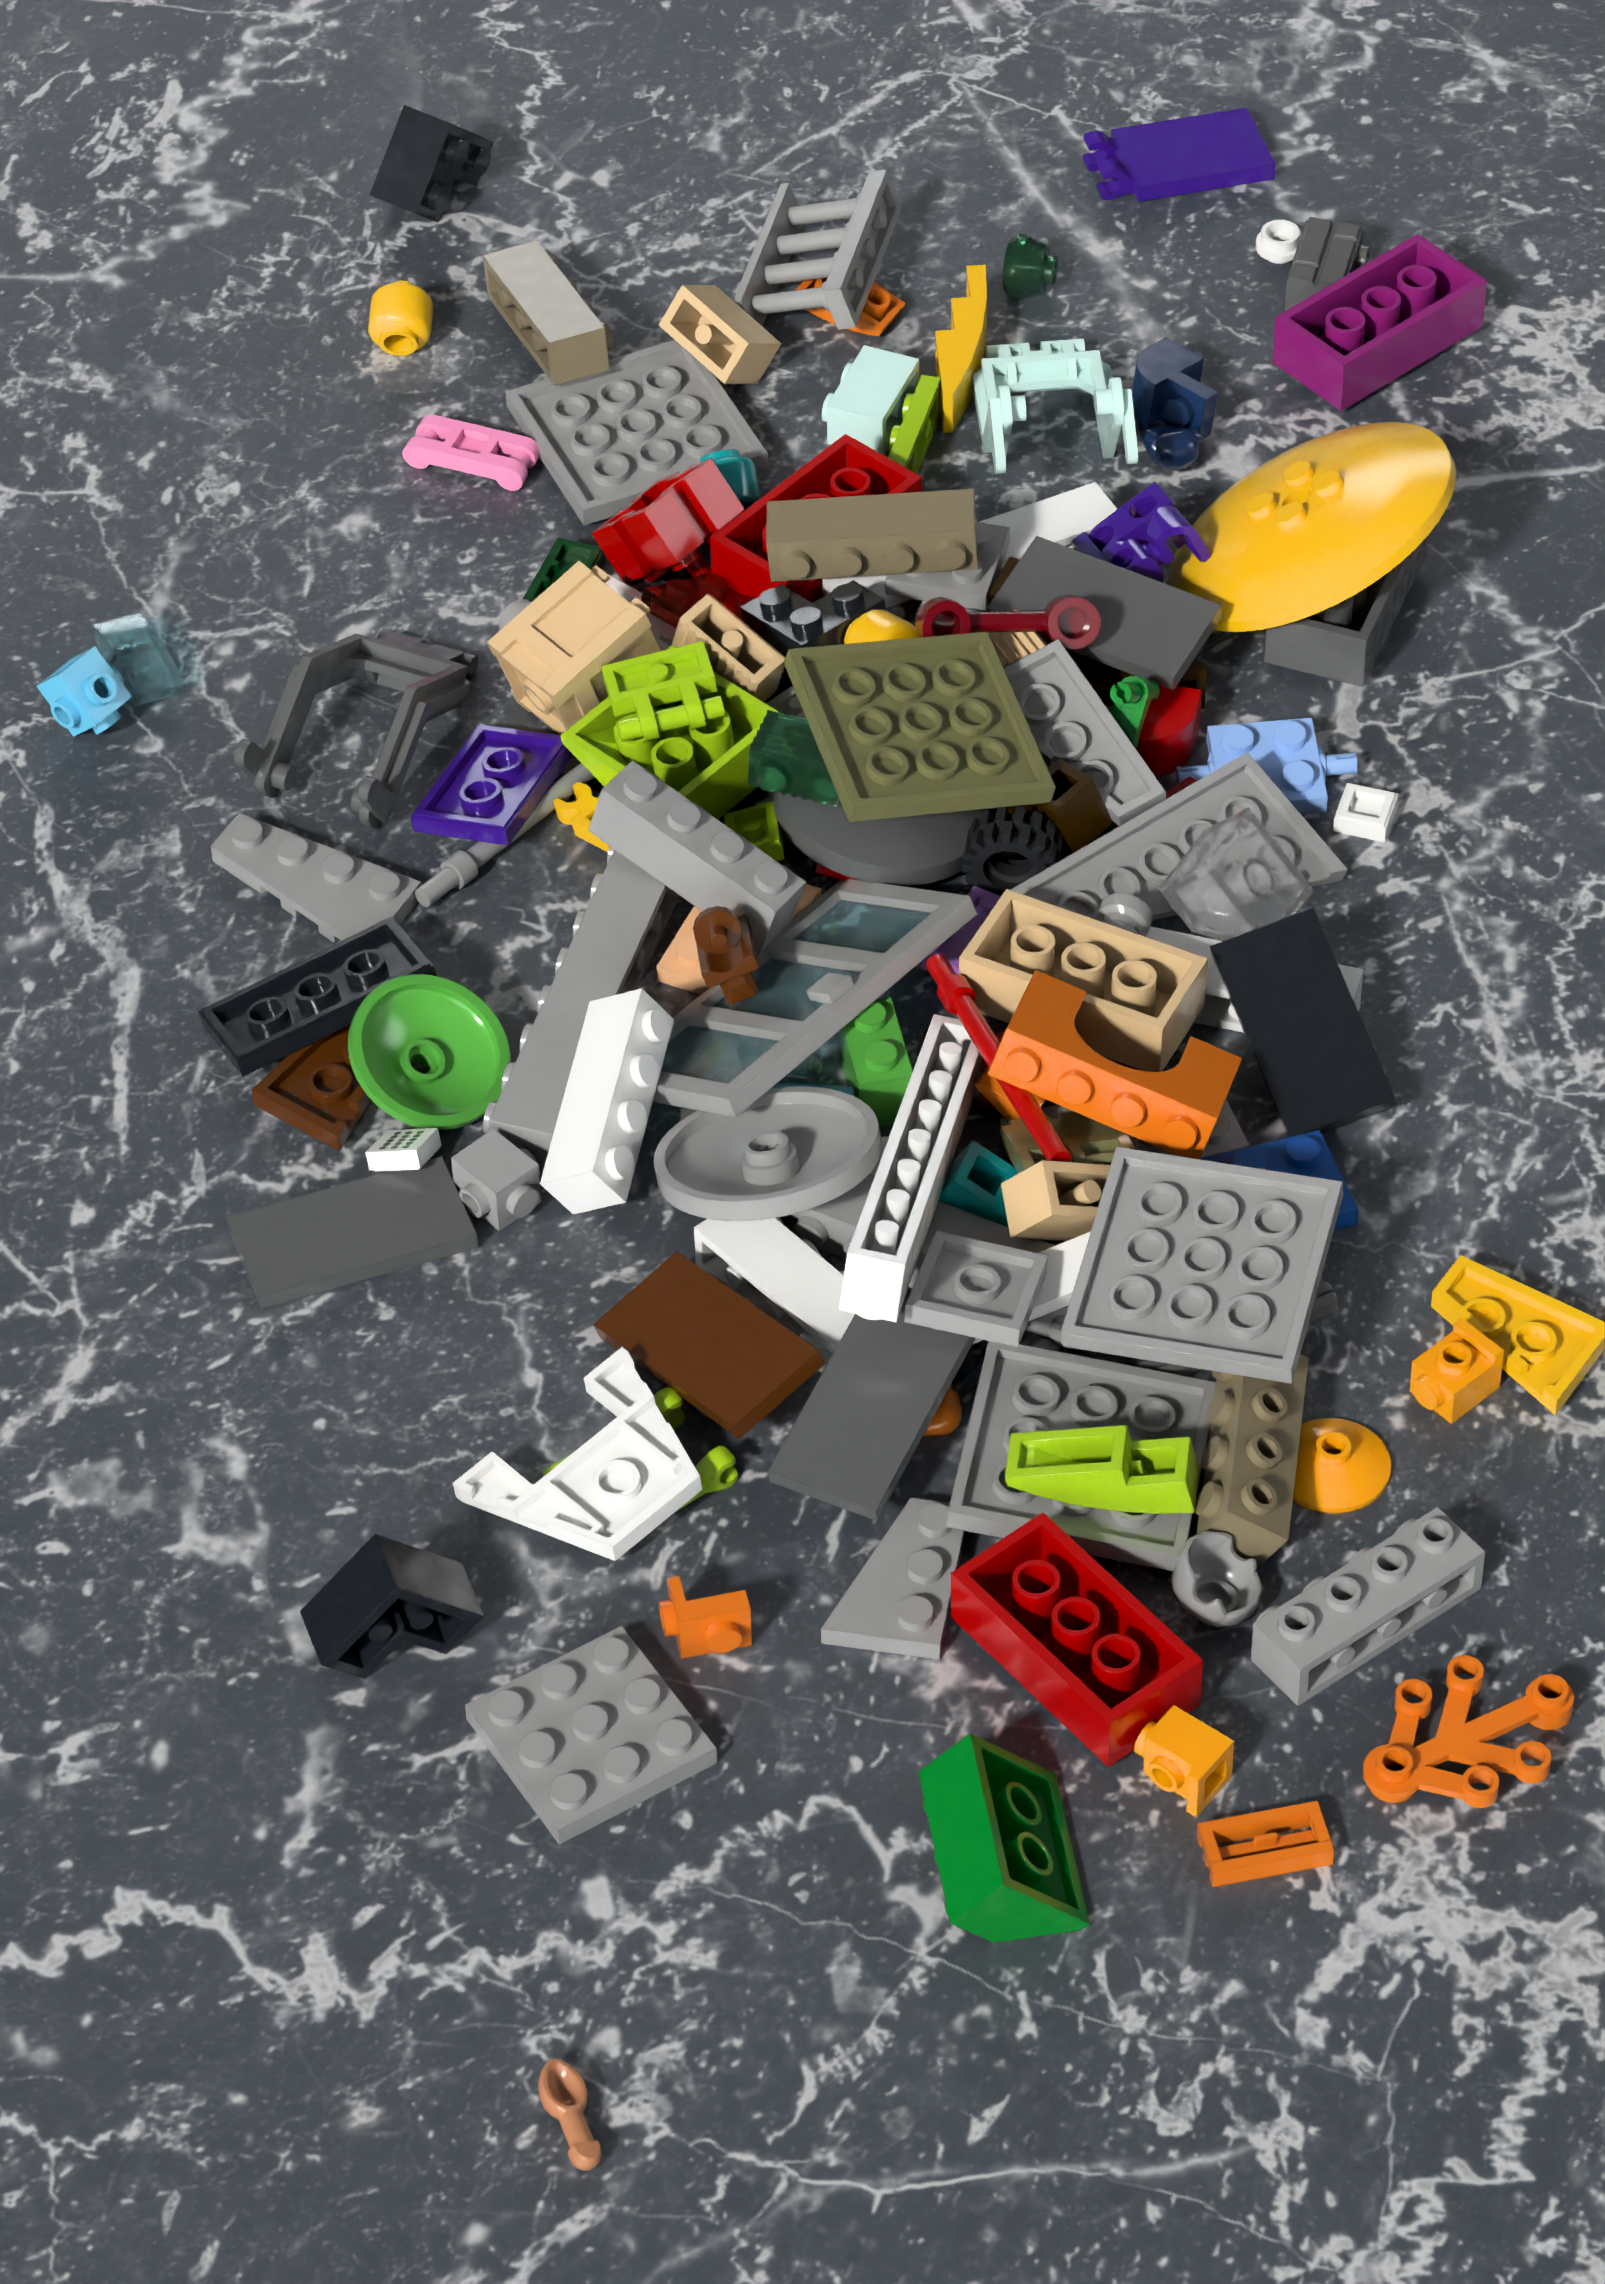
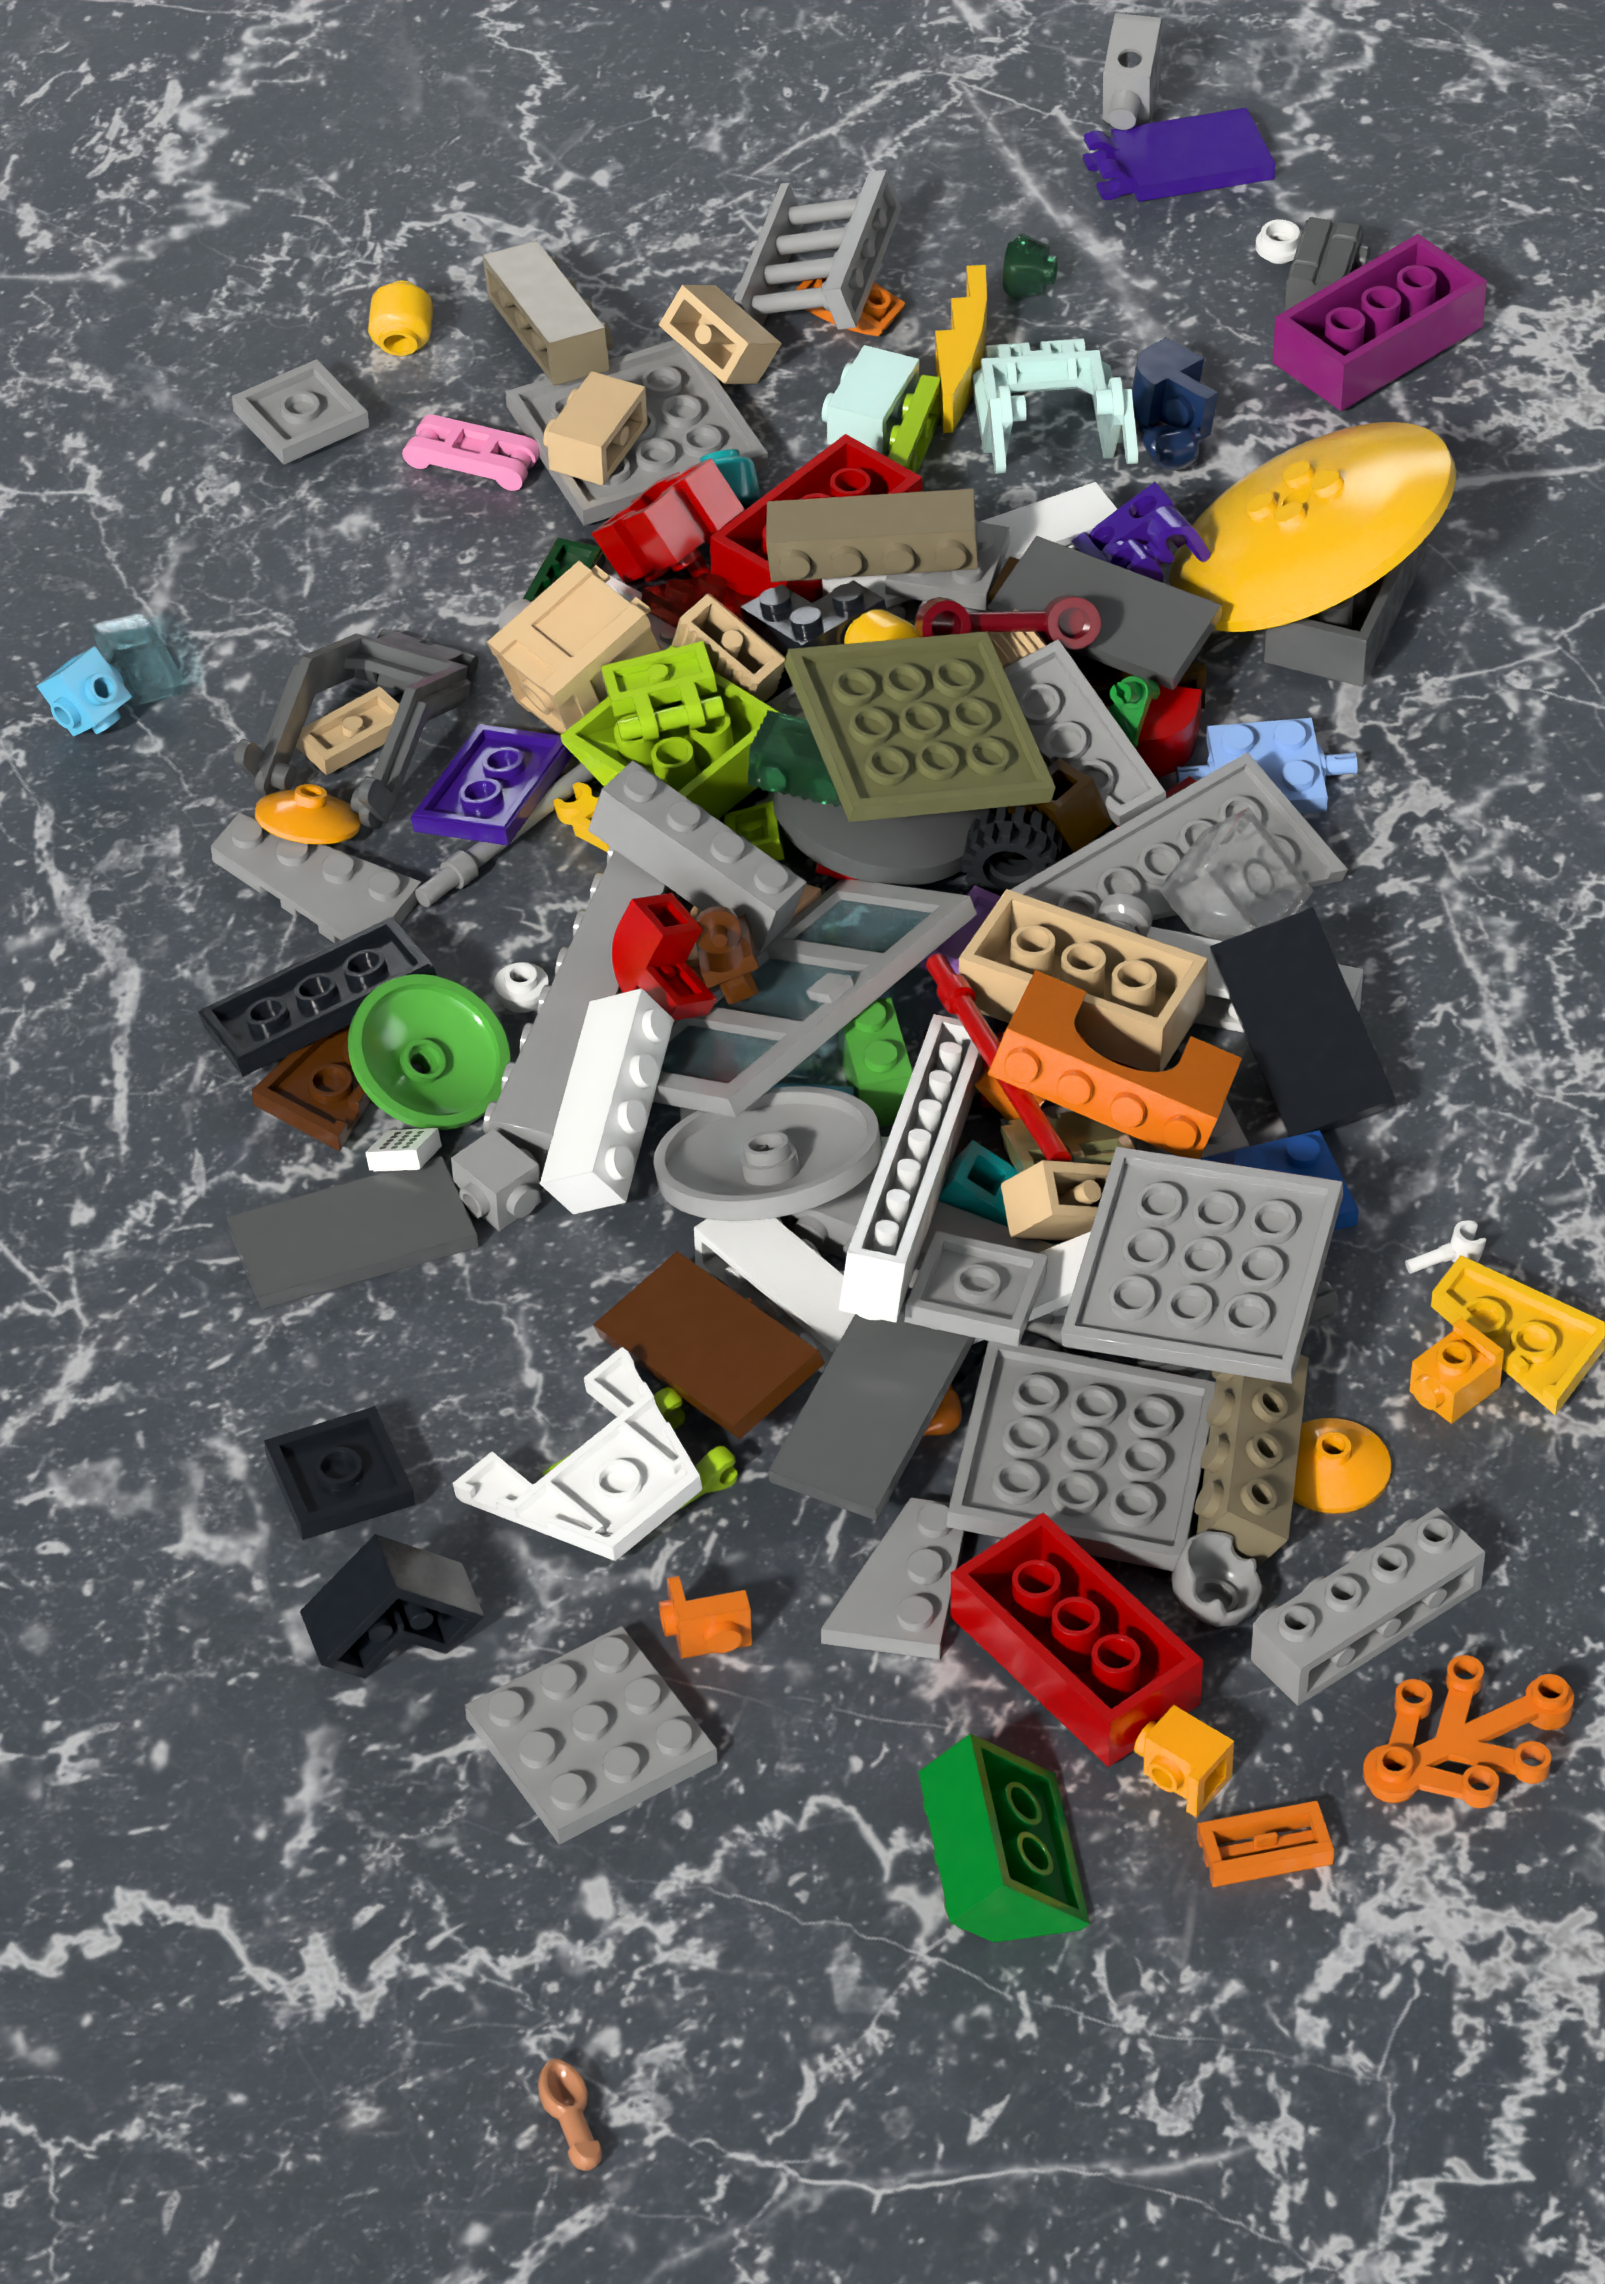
black brick [370,105,494,222] -> none
lime slope [1005,1425,1199,1514] -> none
white tile [1333,783,1399,842] -> none
none -> light grey plate [232,359,369,464]
none -> light orange dish [255,784,361,845]
none -> black plate [264,1406,415,1540]
none -> tan plate [296,686,400,775]
none -> white plate [494,962,549,1013]
none -> tan brick [543,371,647,486]
none -> red brick [612,893,717,1021]
none -> light grey torso [1103,13,1162,130]
none -> white hand [1405,1220,1487,1274]

